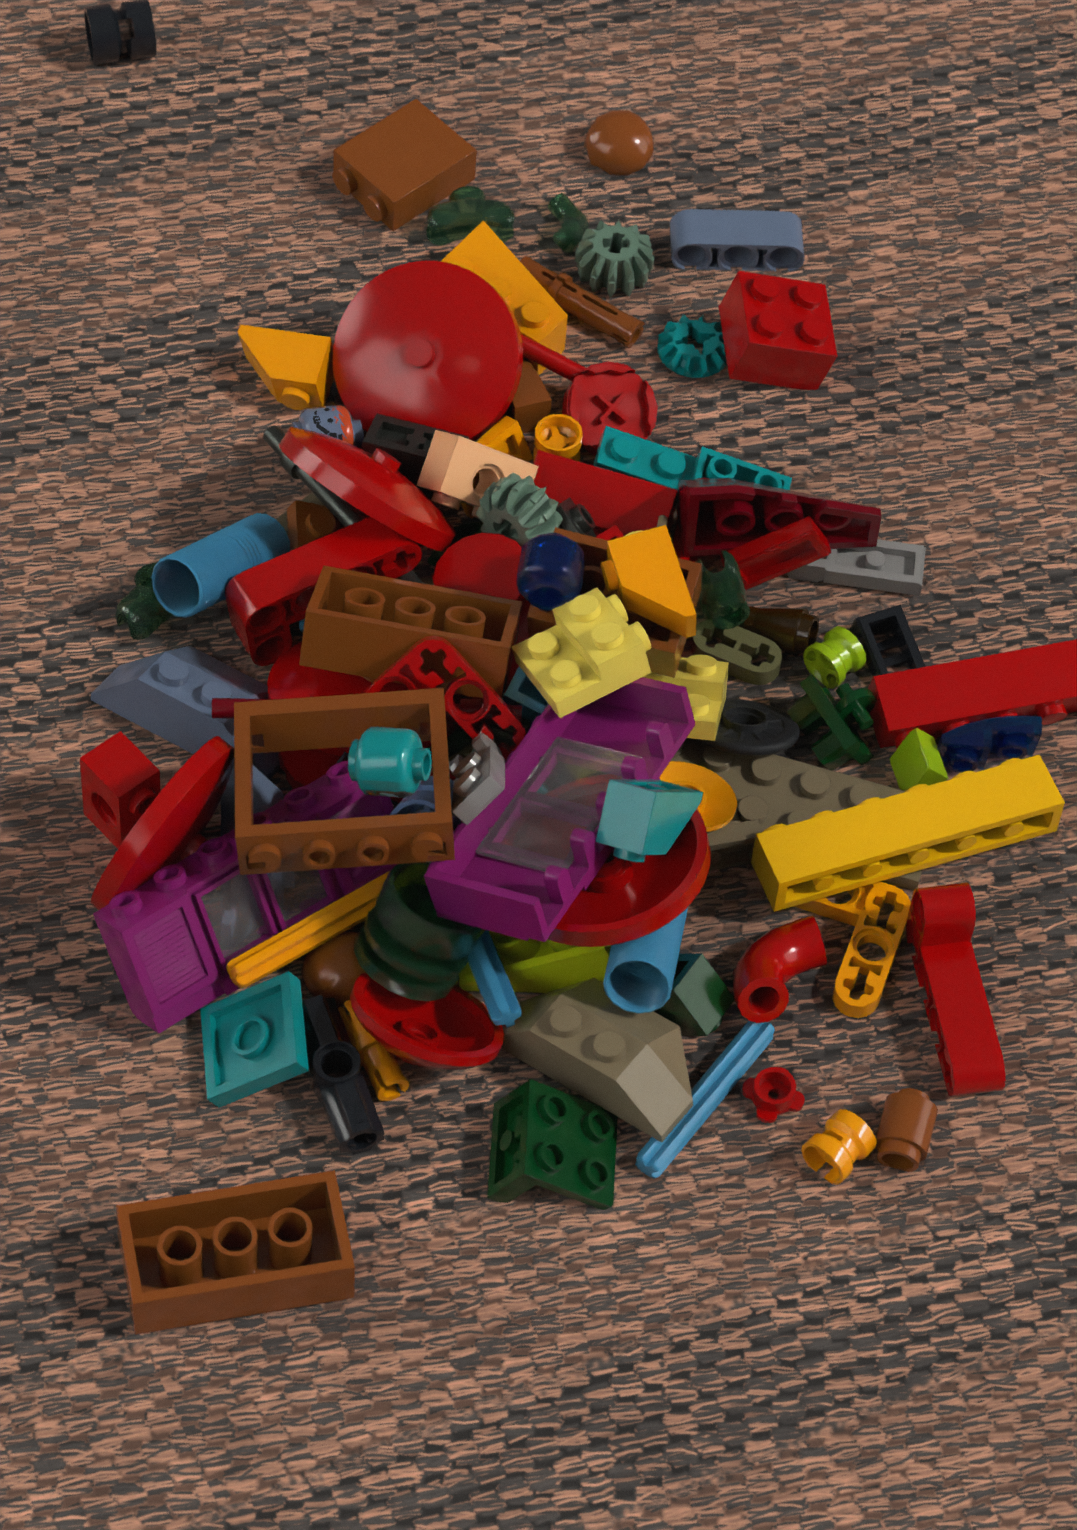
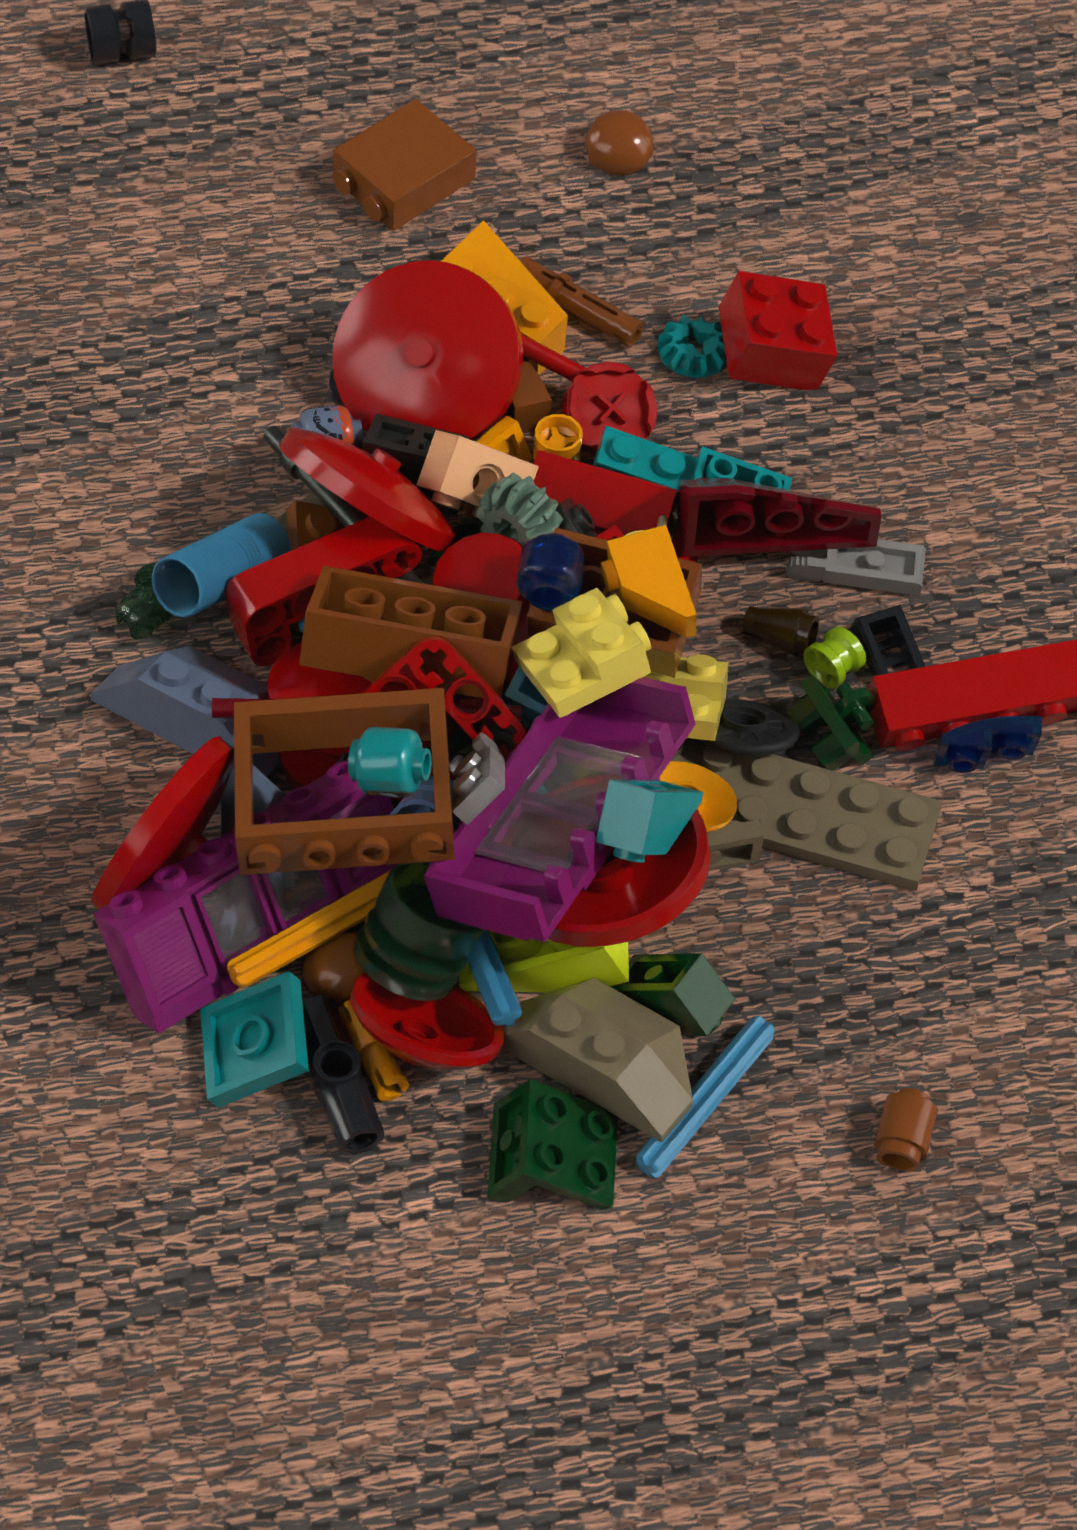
red brick [80,731,161,849] -> none
dark orange brick [116,1170,355,1334] -> none
light orange slope [238,324,334,410] -> none
clear green piece [426,186,515,246] -> none
clear green arm [548,193,589,253] -> none
sand green gear [575,219,654,298] -> none
dark azure piece [603,907,688,1014] -> none
sand blue beam [670,209,805,272] -> none
olive beam [691,619,782,685] -> none
clear green piece [696,550,750,629] -> none
red tile [721,516,831,590] -> none
red cylinder [733,915,827,1023] -> none
red plate [742,1067,805,1123] -> none
yellow brick [751,754,1065,912] -> none
light orange beam [793,881,911,1018] -> none
light orange wheel [801,1109,877,1185] -> none
lime slope [889,728,949,791] -> none
red beam [906,882,1006,1097] -> none

